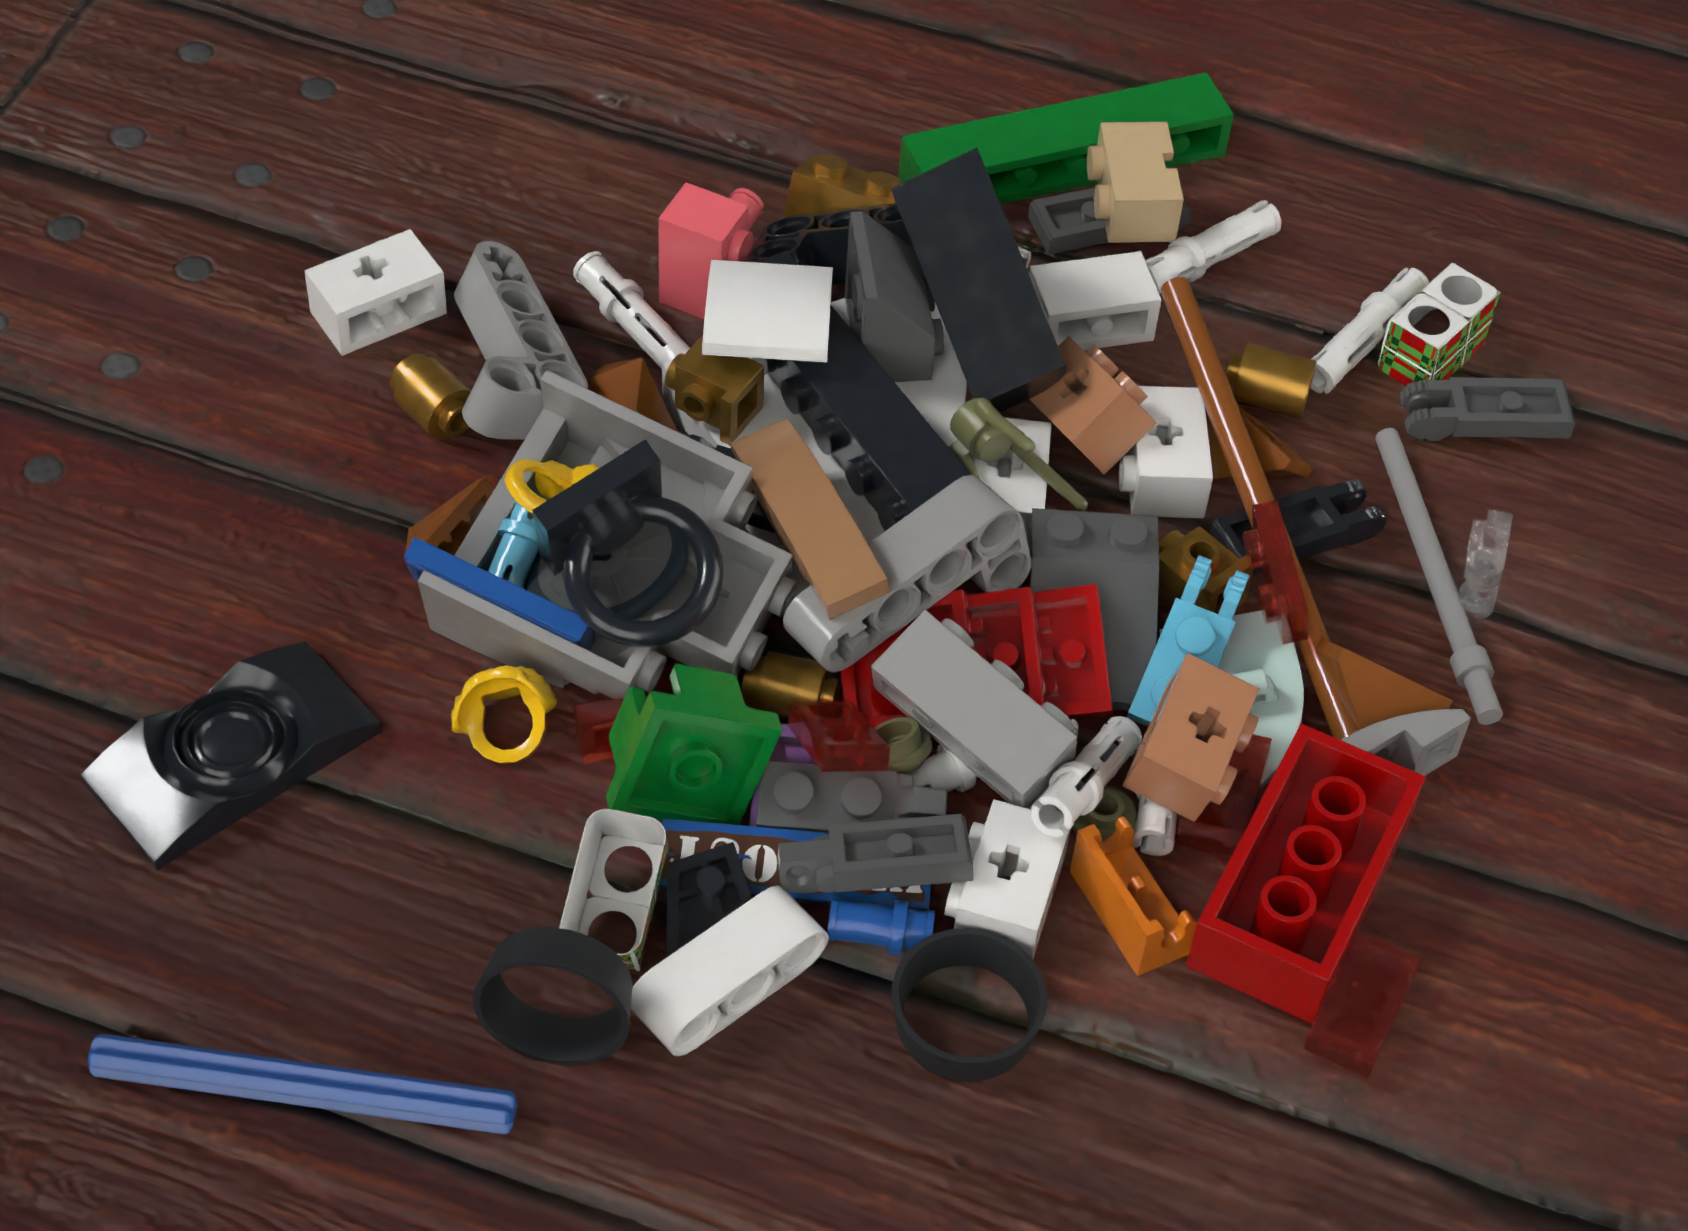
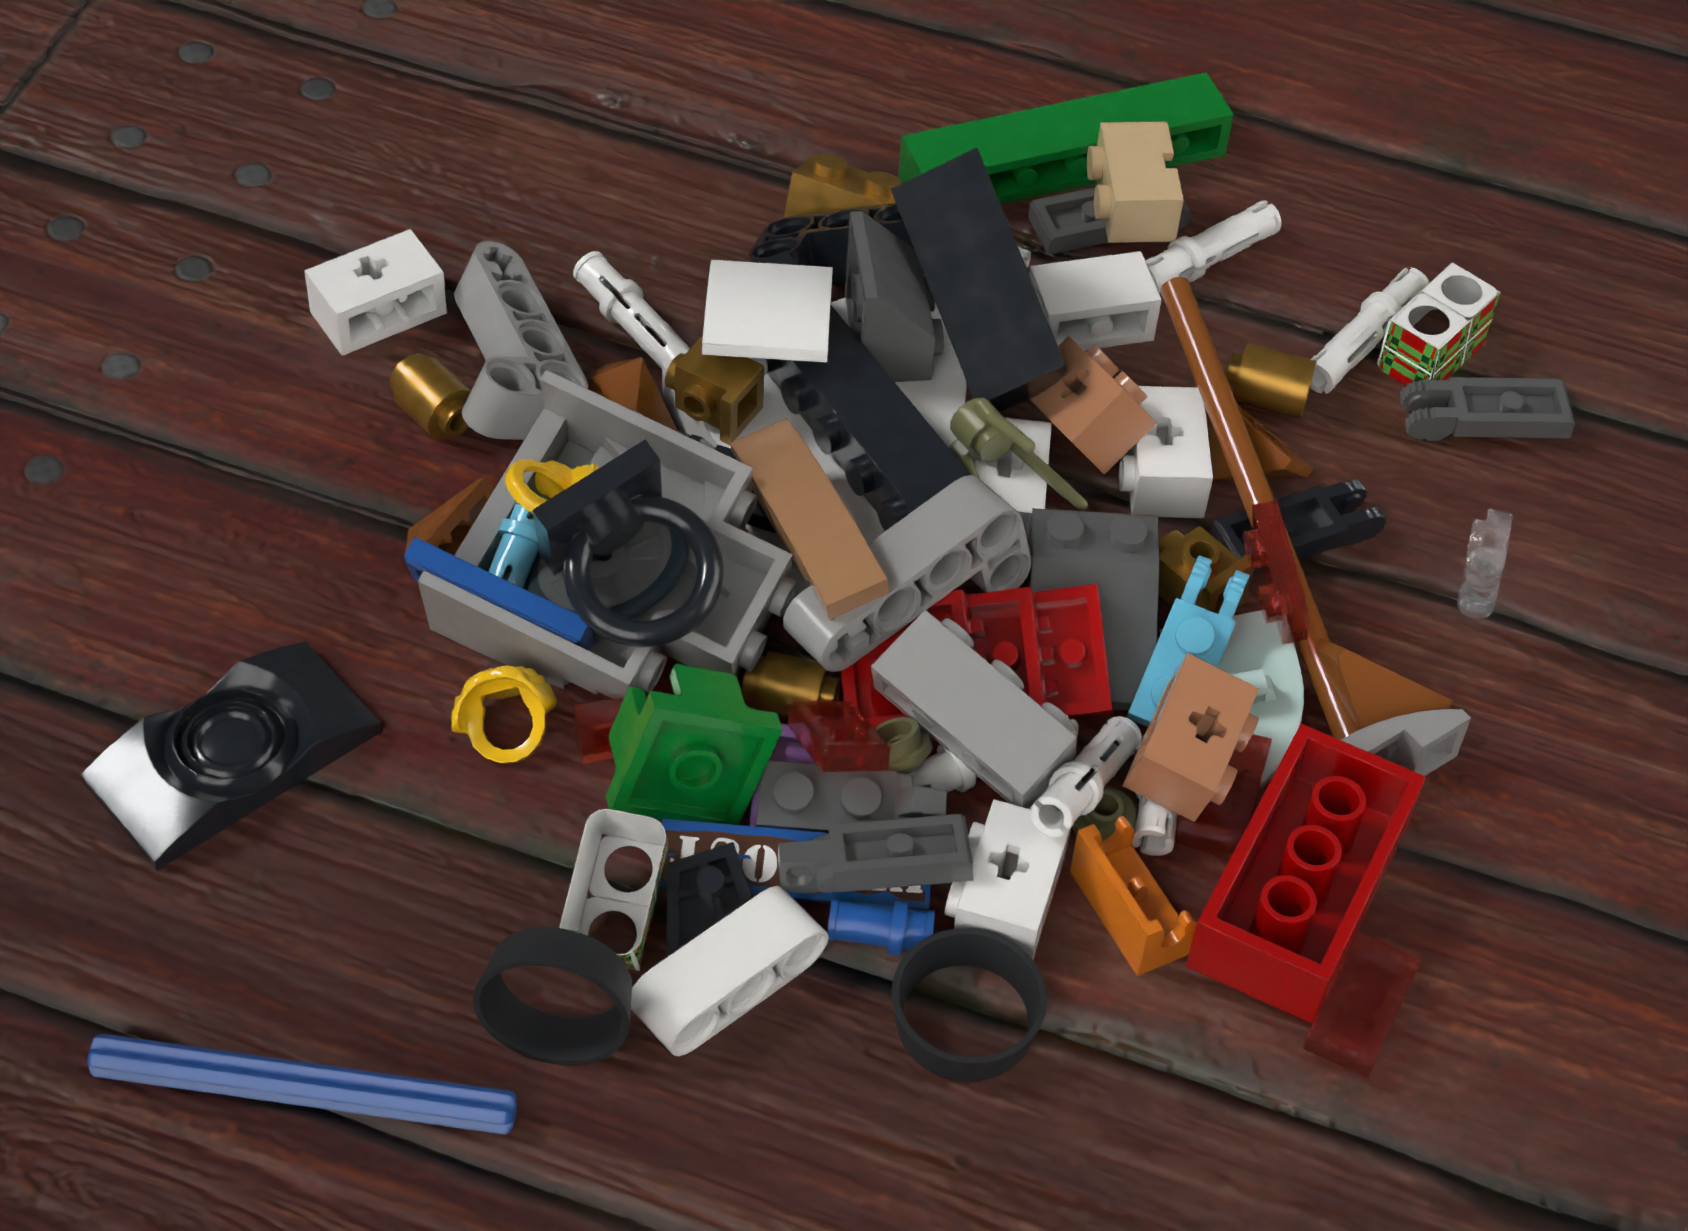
coral brick [658,182,764,319] -> none
light grey bar [1375,428,1503,725] -> none

